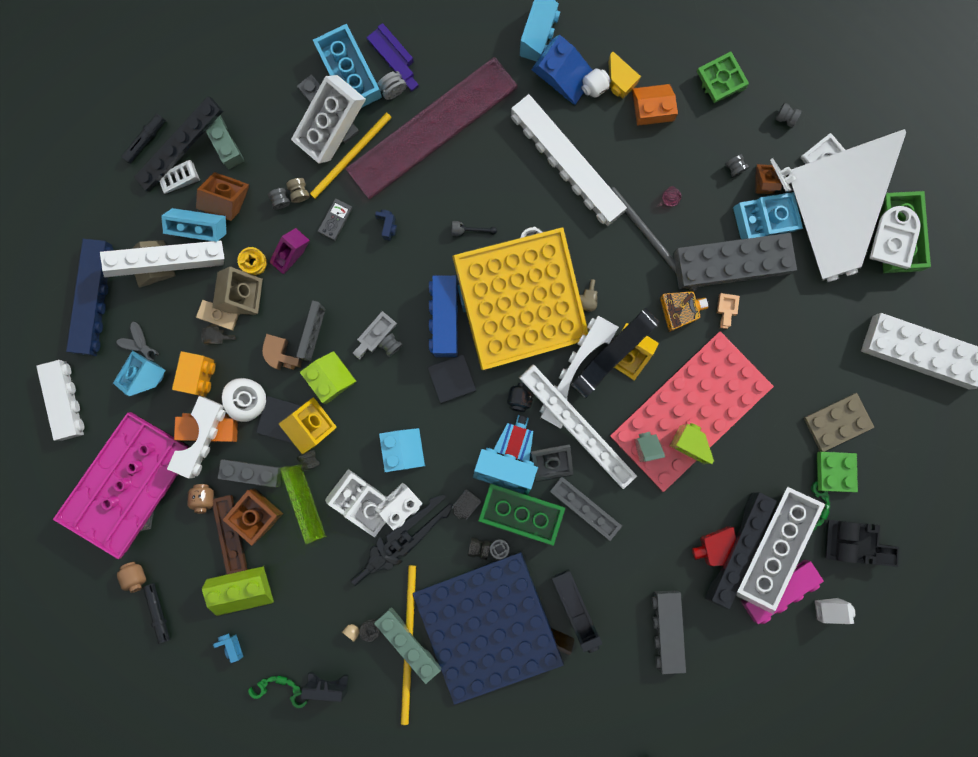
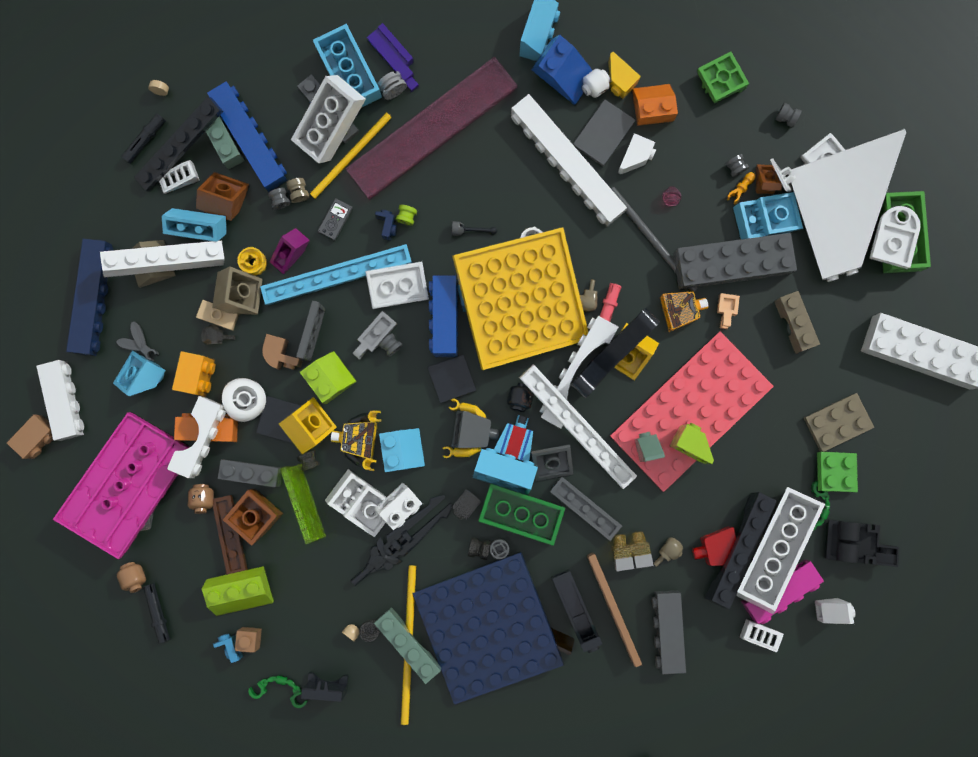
none -> medium nougat brick [7,414,53,459]
none -> tan tile [148,80,169,96]
none -> blue brick [207,81,288,192]
none -> medium nougat brick [235,627,262,652]
none -> medium azure plate [260,244,412,305]
none -> torso [331,411,381,471]
none -> white tile [365,261,429,309]
none -> lime wheel [395,205,417,226]
none -> dark grey torso [443,399,499,458]
none -> dark grey tile [573,100,636,167]
none -> medium nougat tile [586,553,642,667]
none -> coral pin [600,283,622,322]
none -> clear yellow hips [612,531,654,571]
none -> white slope [618,134,656,174]
none -> dark tan piece [653,537,683,567]
none -> light orange piece [727,172,755,205]
none -> white slope [740,619,784,652]
none -> dark tan arch [774,291,820,354]

